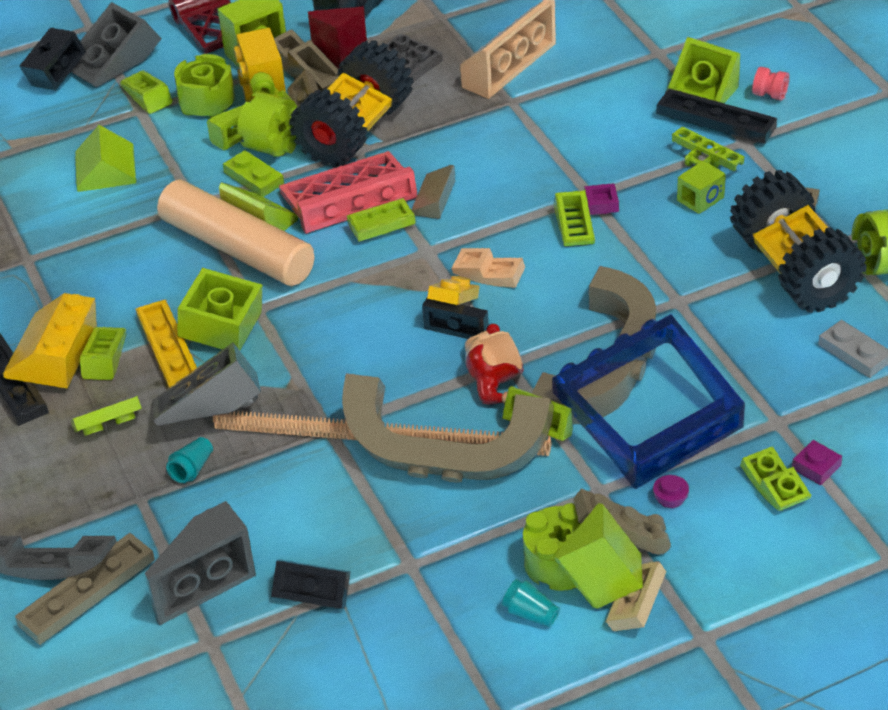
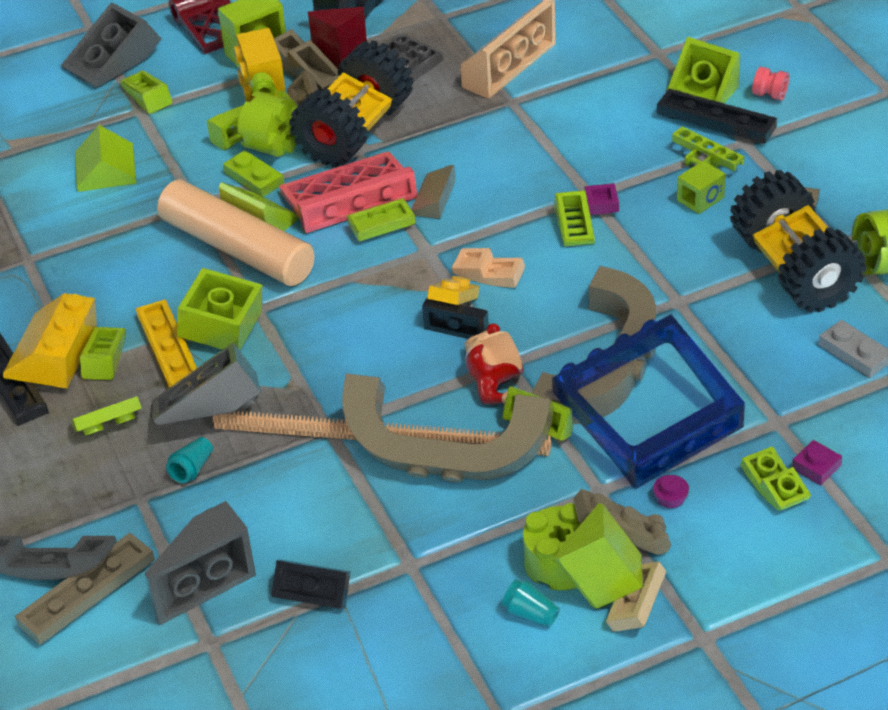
black brick [19,27,87,90] -> none
lime brick [174,54,235,118] -> none

